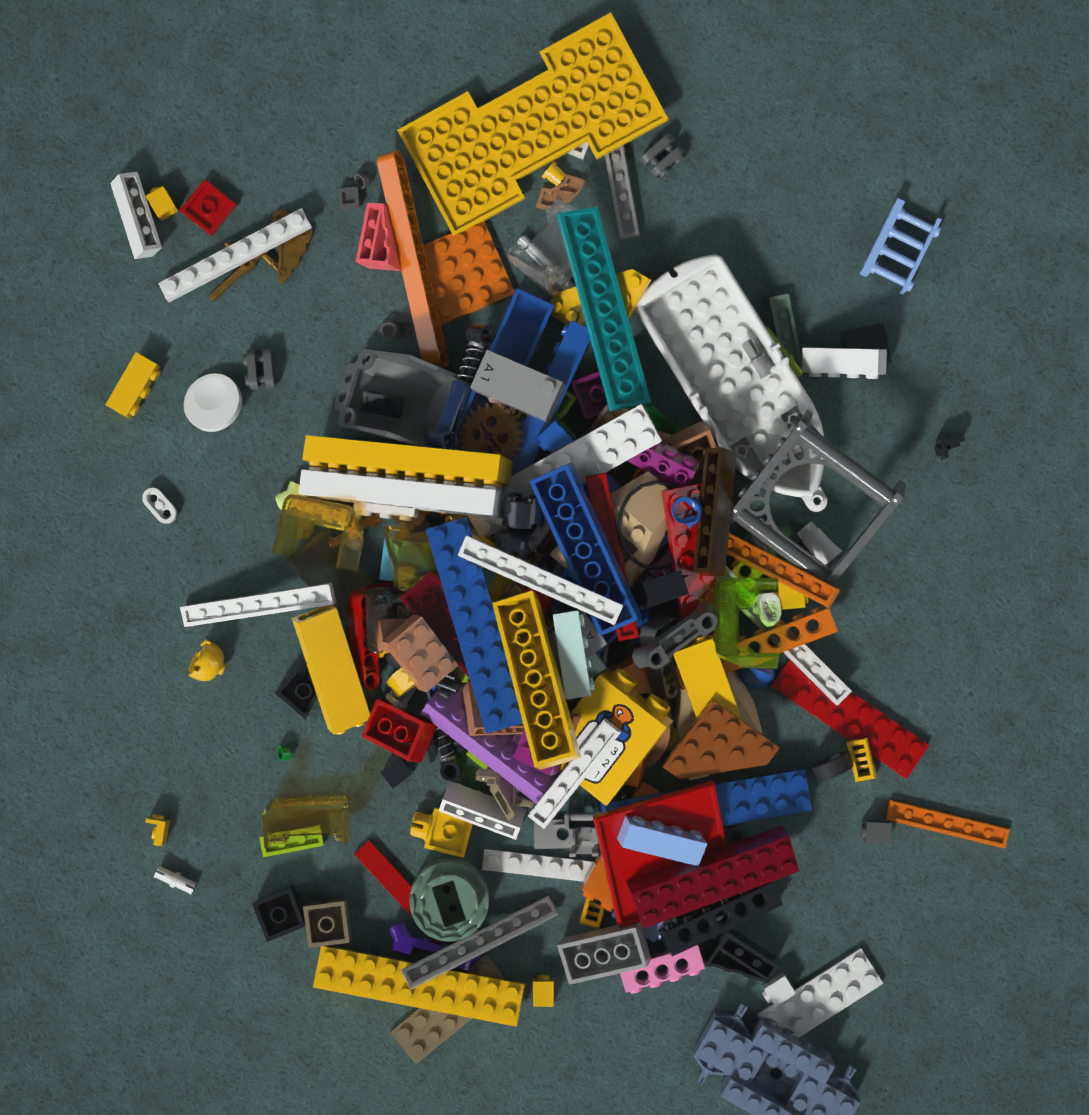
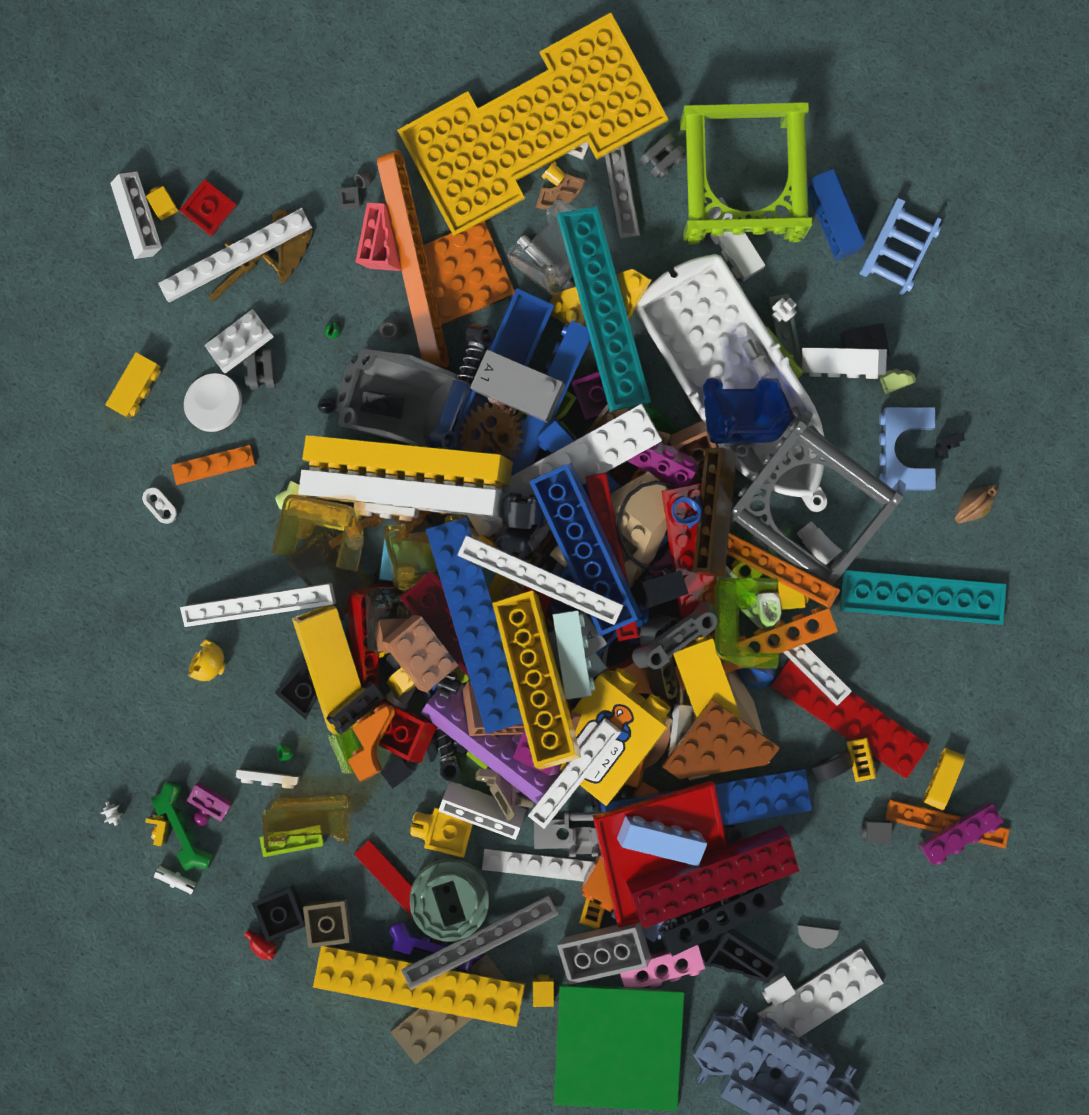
none -> white wheel [100,802,123,826]
none -> green plate [151,781,214,871]
none -> orange plate [171,445,256,485]
none -> magenta plate [187,782,233,826]
none -> white plate [204,309,273,373]
none -> white tile [236,769,300,789]
none -> red plant [244,929,278,961]
none -> black hinge [318,397,334,414]
none -> green hinge [324,322,341,339]
none -> black plate [326,681,384,734]
none -> clear neon green brick [327,729,359,774]
none -> orange arch [348,705,395,782]
none -> green tile [554,984,684,1111]
none -> white tile [668,704,693,756]
none -> lime arch [680,103,812,245]
none -> clear blue windscreen [702,378,795,444]
none -> white brick [708,197,765,281]
none -> white gear [772,298,797,323]
none -> light grey tile [797,924,839,949]
none -> blue brick [807,169,866,261]
none -> teal plate [839,570,1006,625]
none -> yellowish green rock [879,368,916,394]
none -> light blue arch [879,407,936,491]
none -> magenta brick [918,802,1003,865]
none -> yellow beam [923,748,965,810]
none -> medium nougat hat [954,484,998,524]

